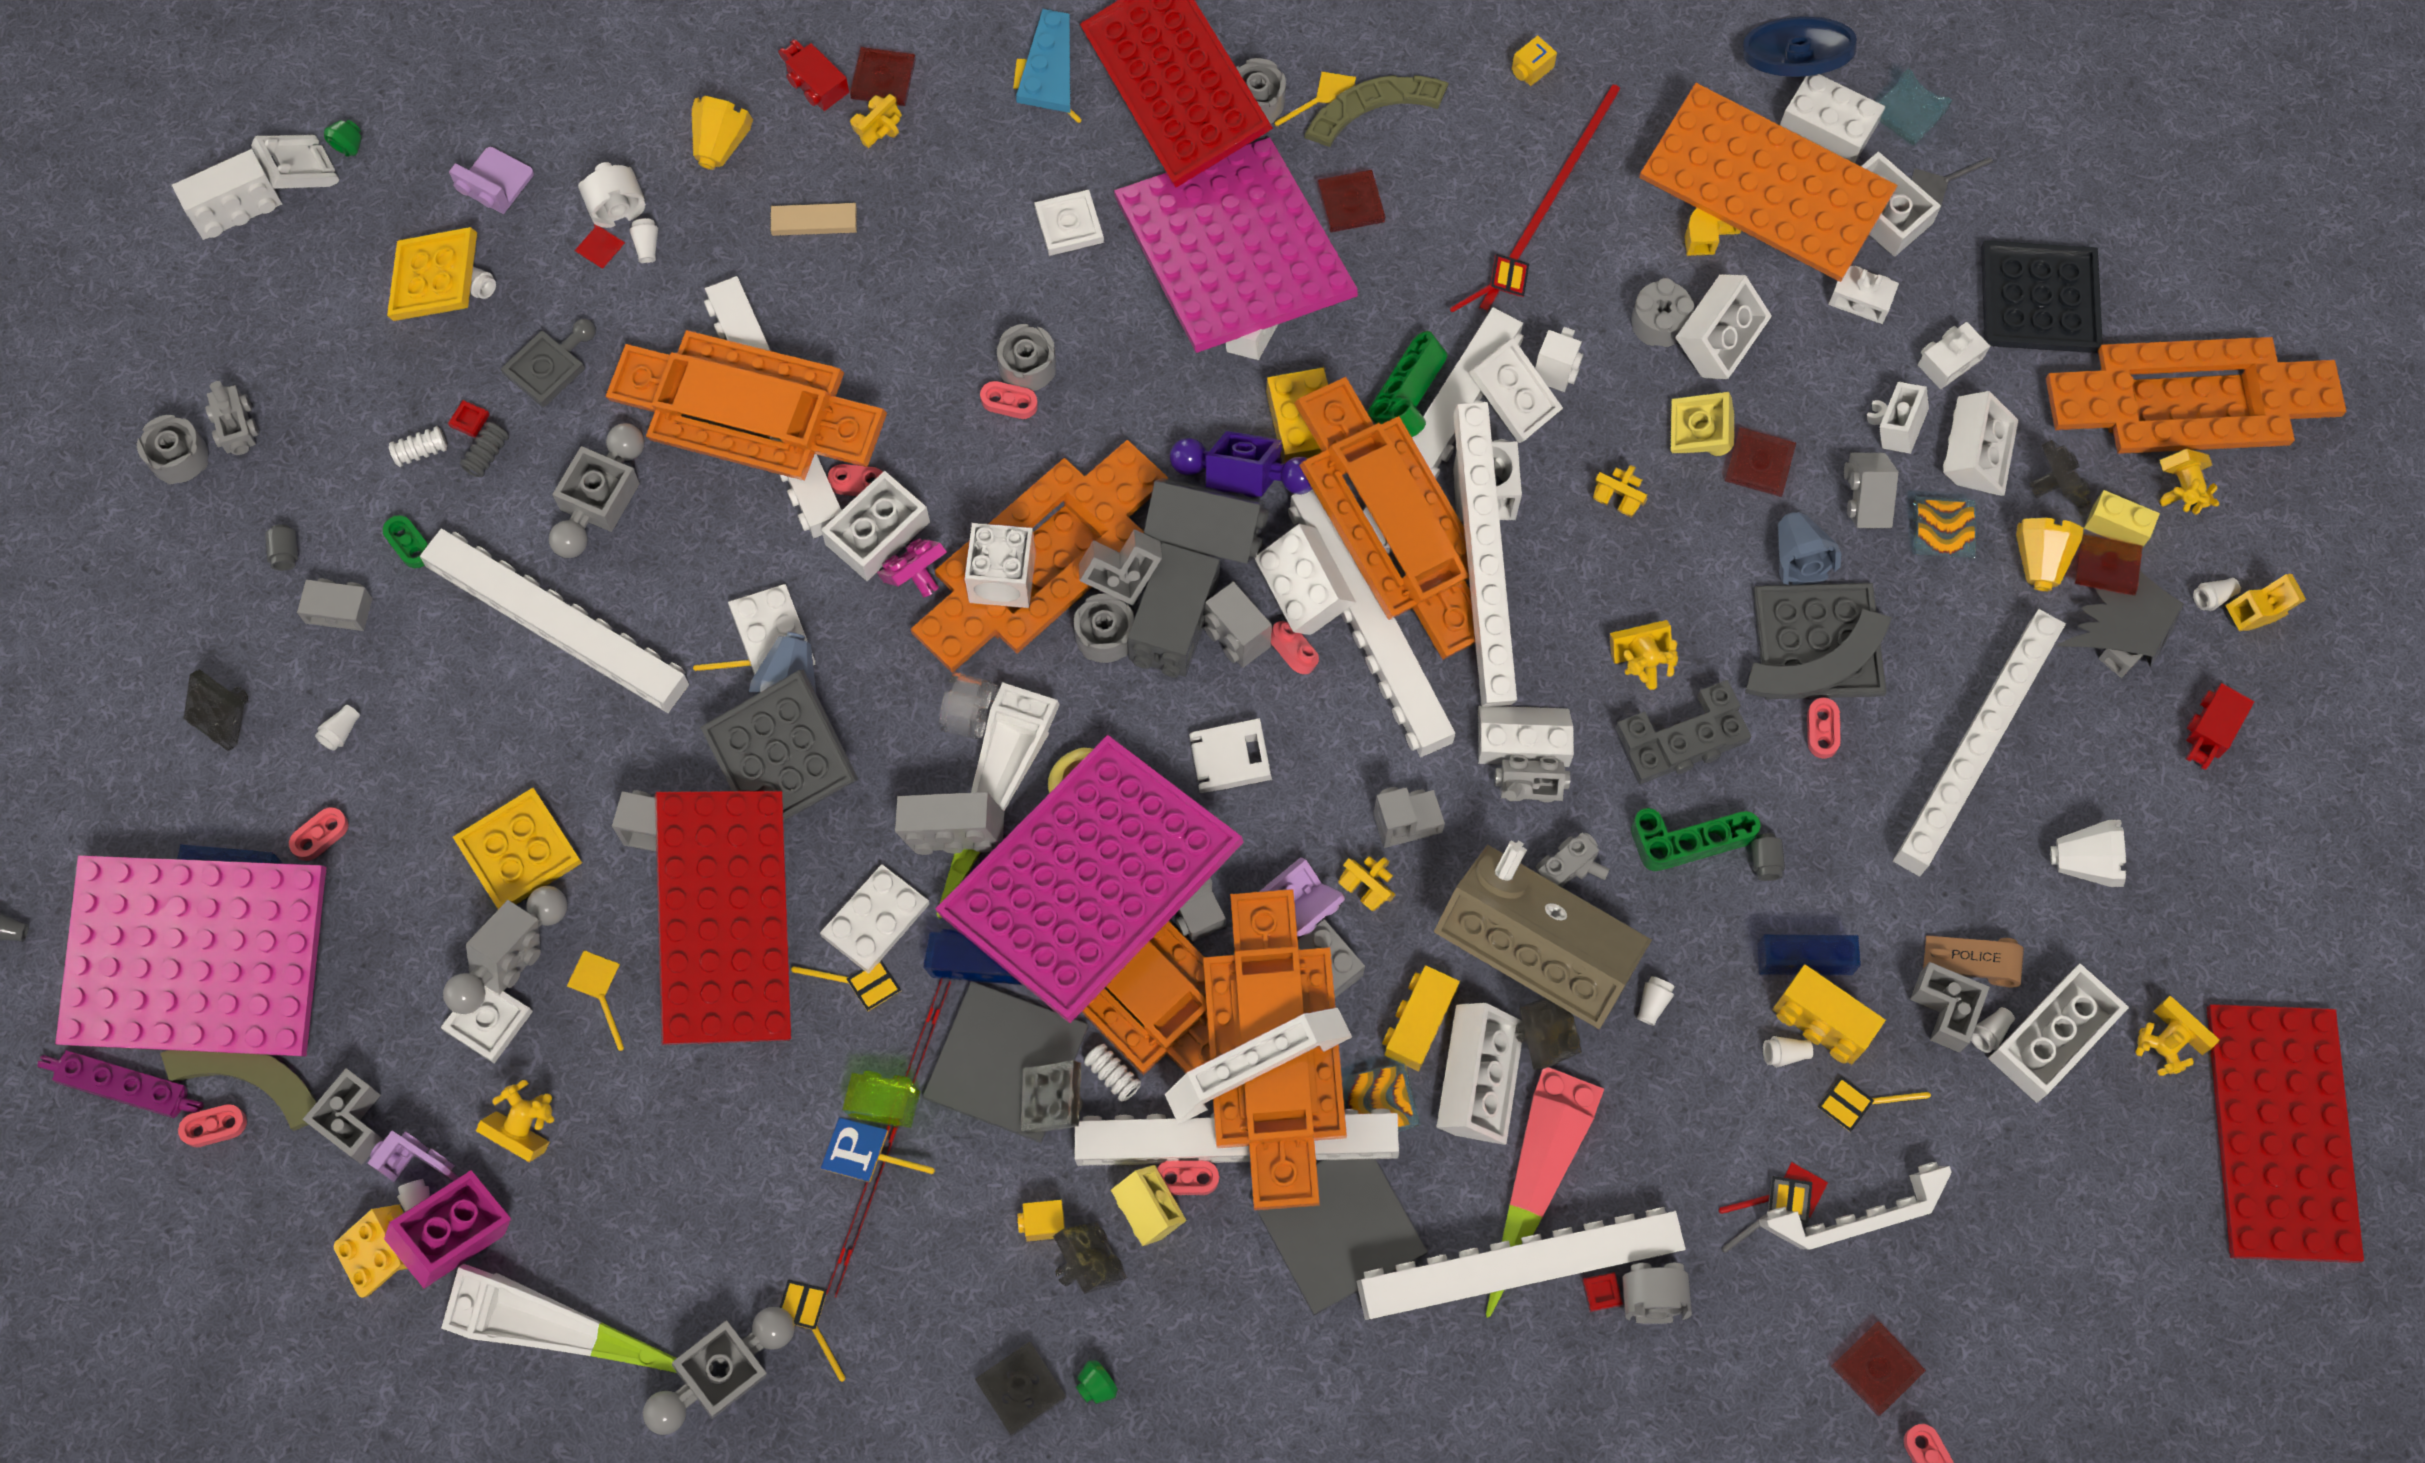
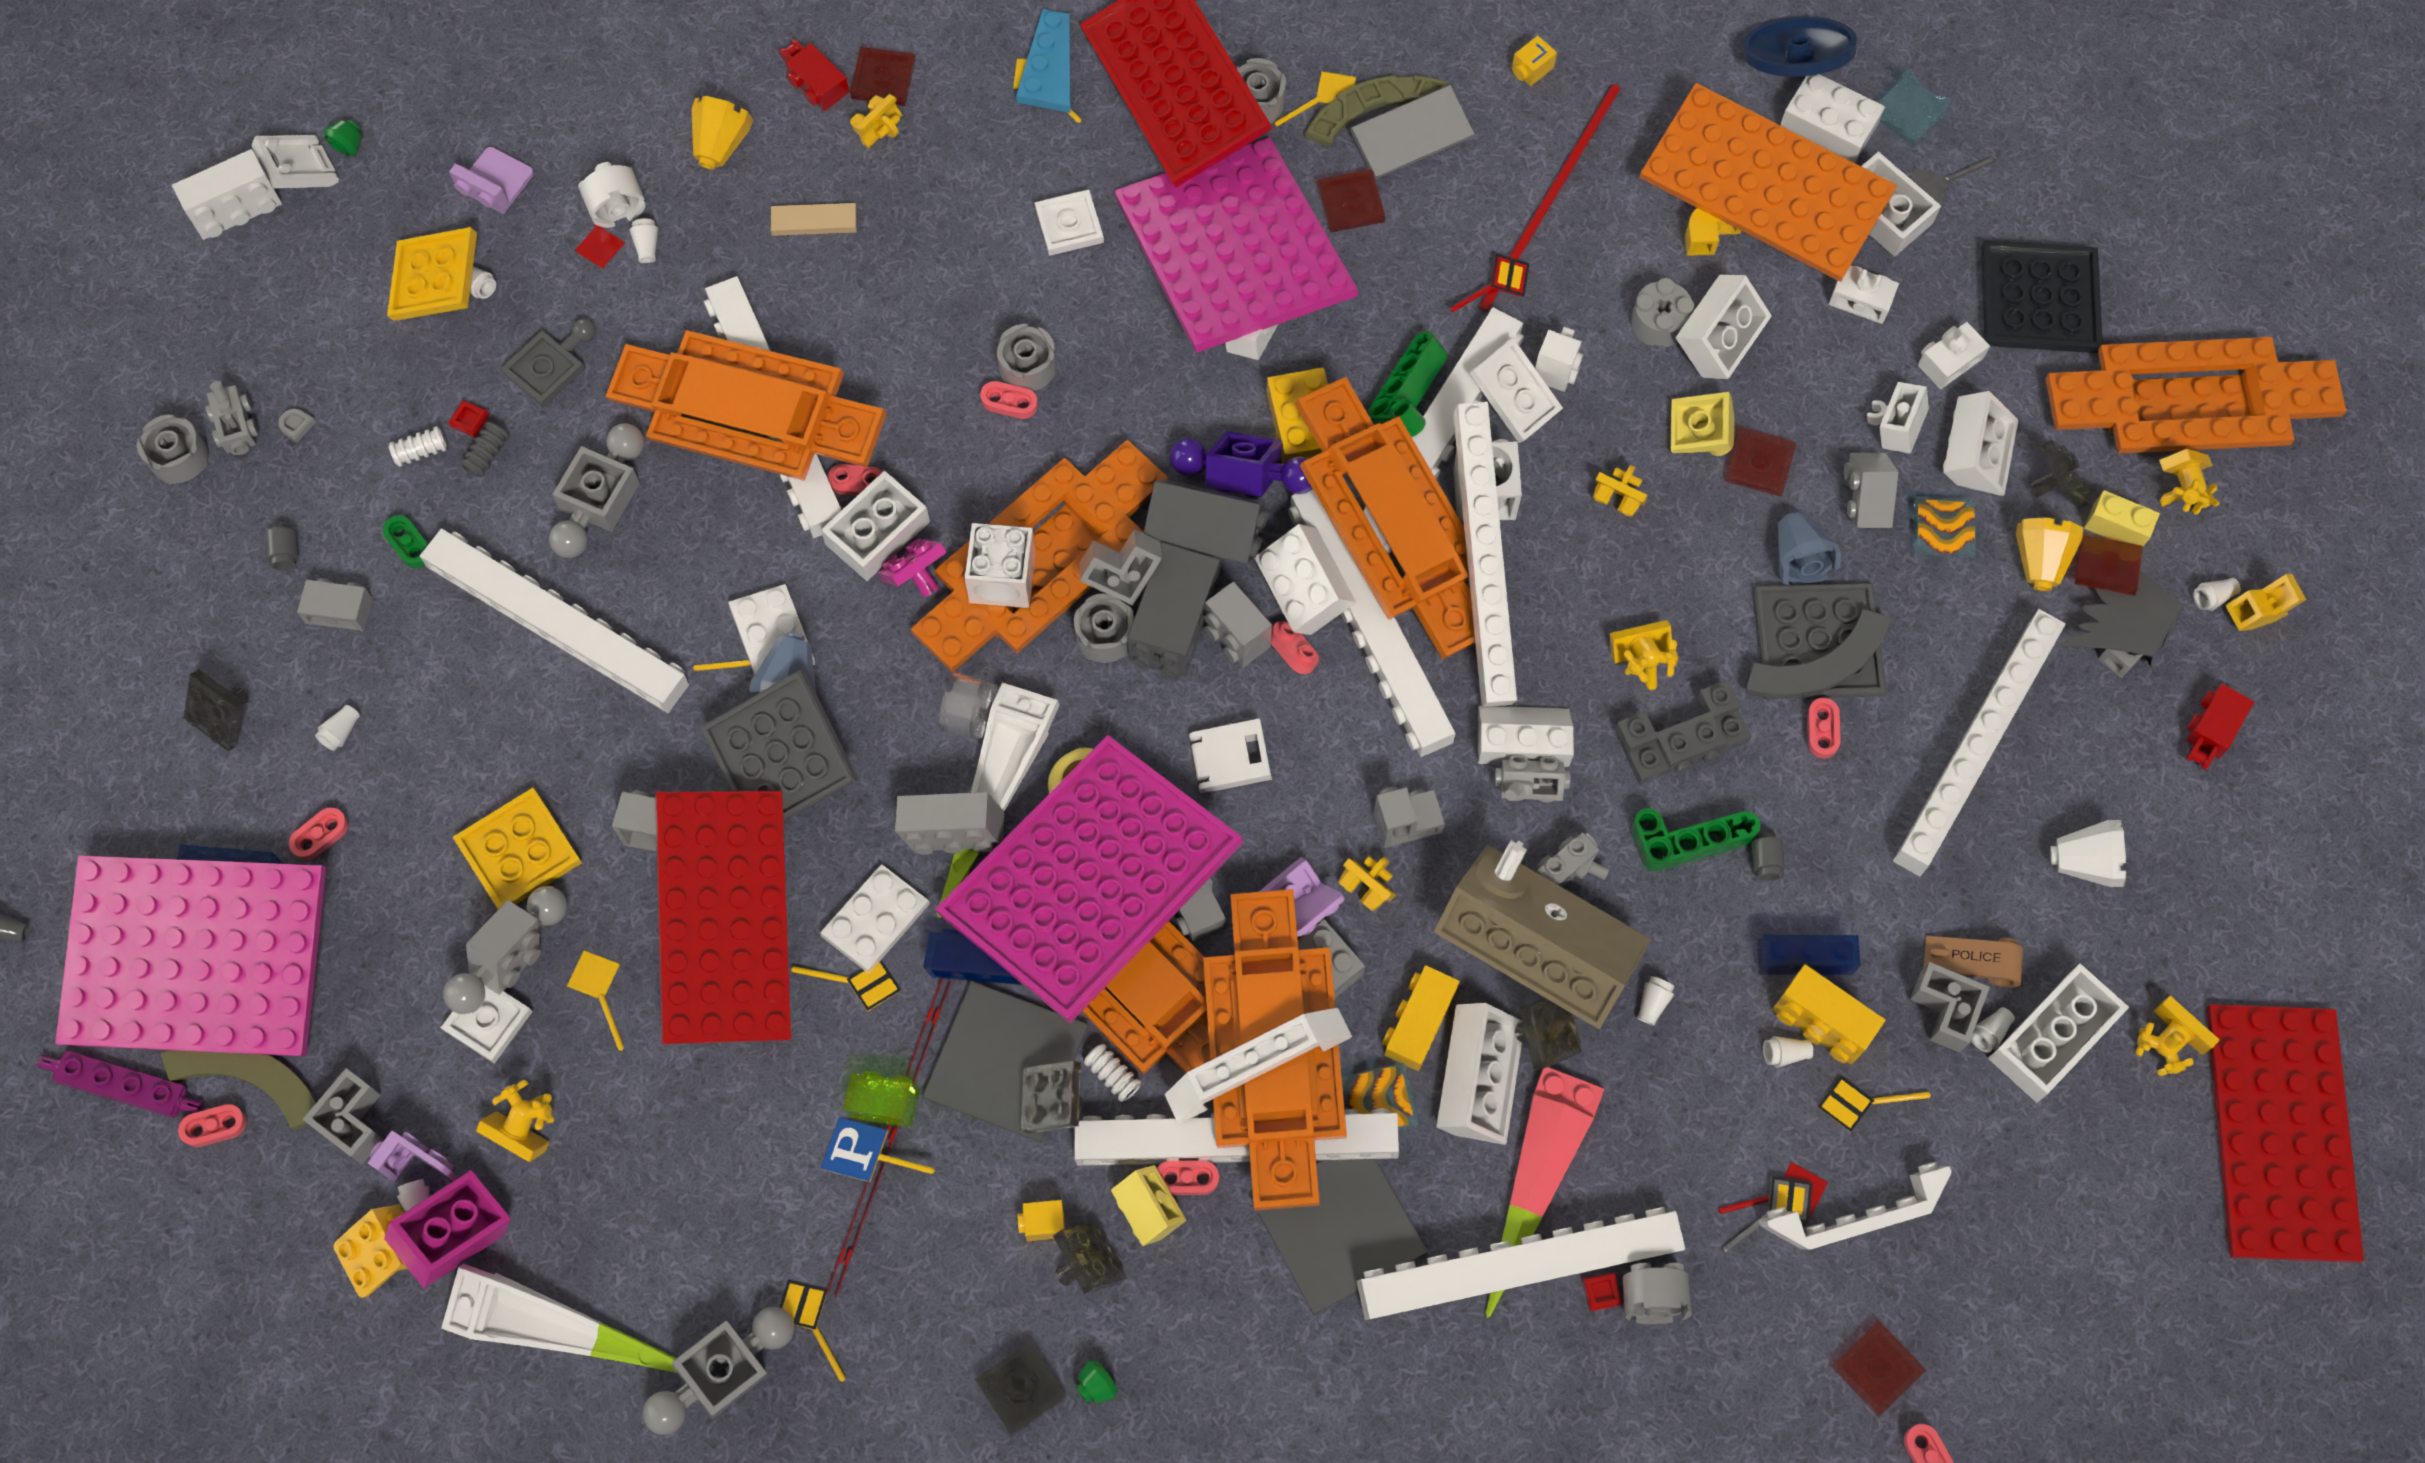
none -> light grey tile [278,409,316,443]
none -> light grey tile [1350,85,1474,180]

